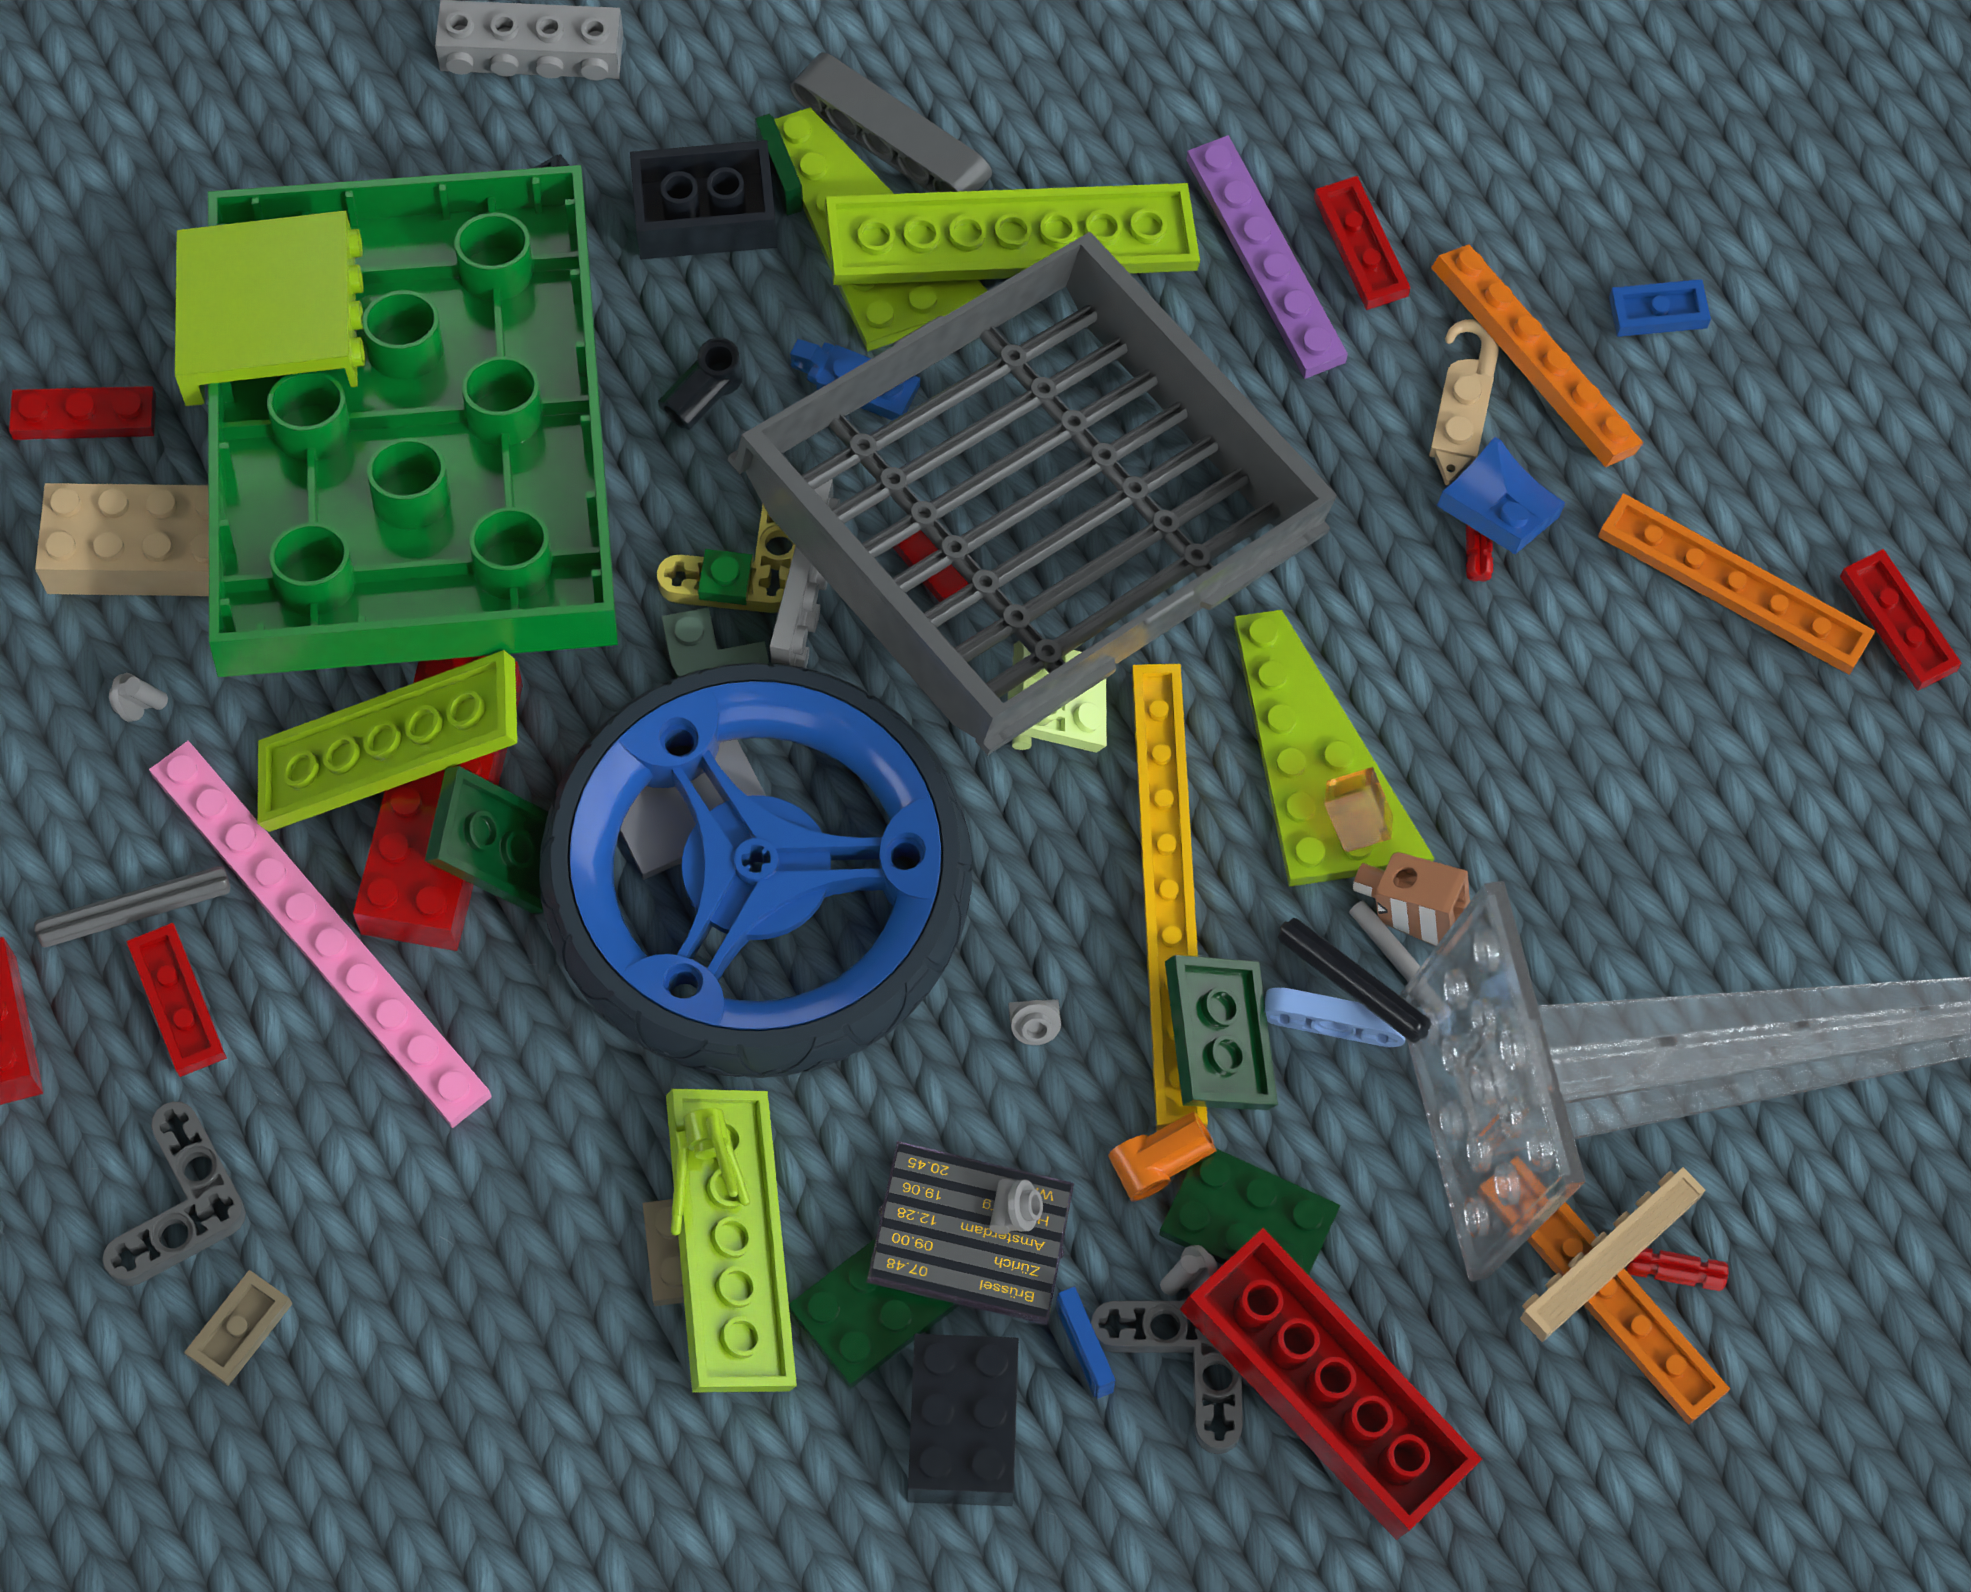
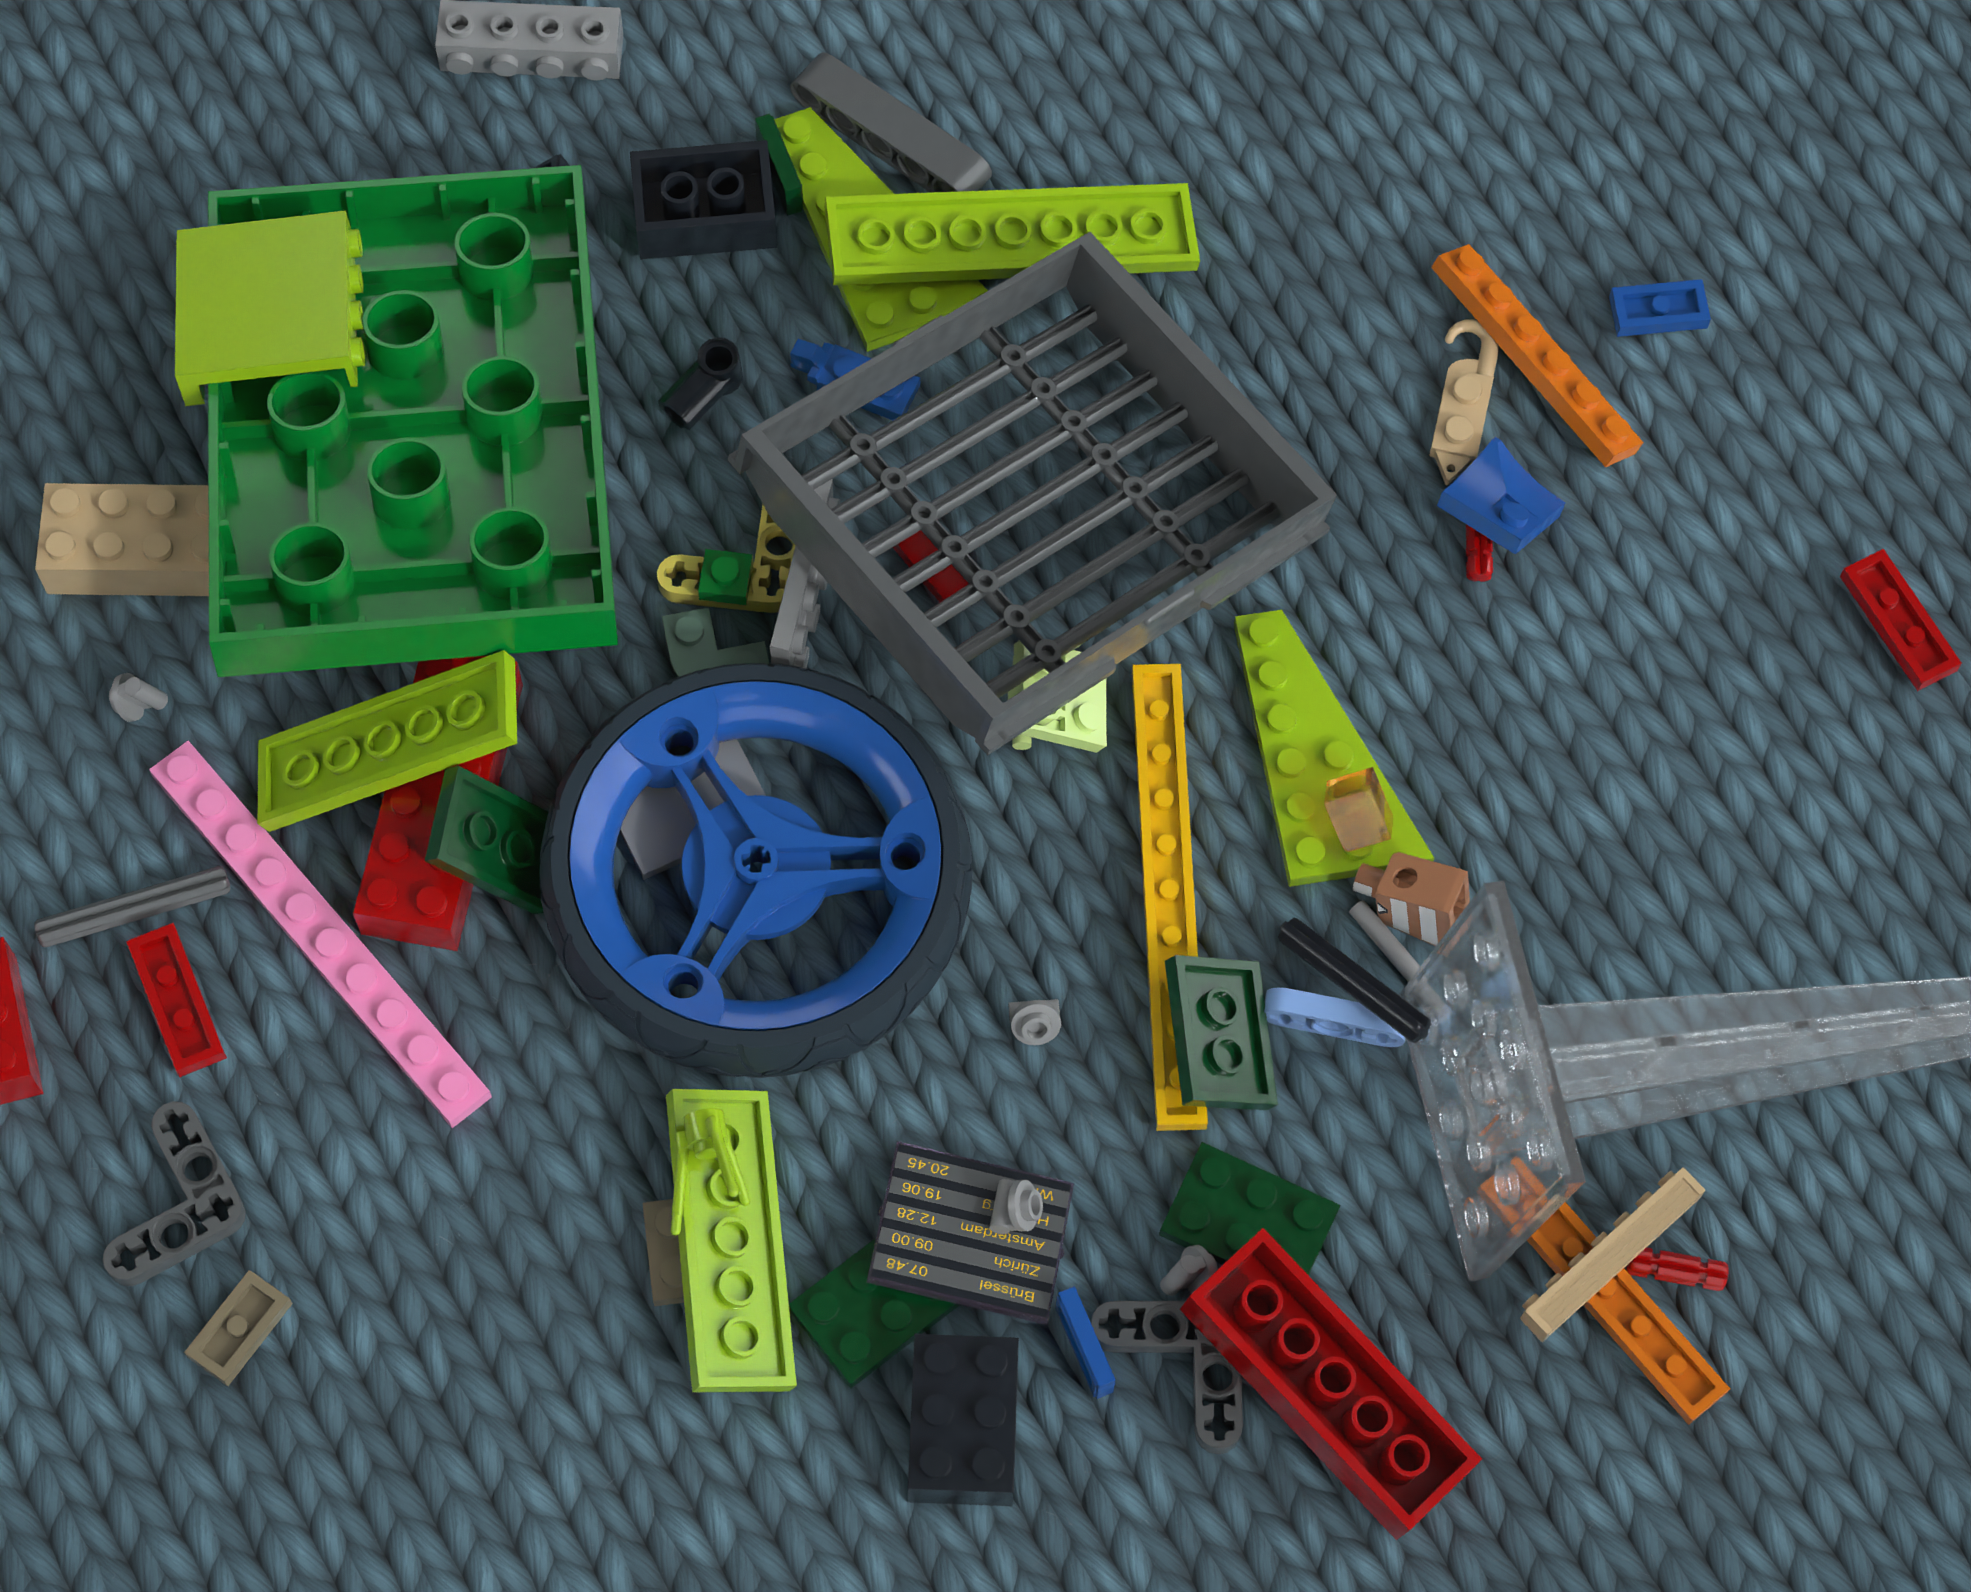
red plate [9,386,156,440] -> none
orange piece [1108,1111,1216,1201] -> none
medium lavender plate [1186,135,1348,379] -> none
red plate [1314,176,1411,310] -> none
orange plate [1598,493,1875,675] -> none

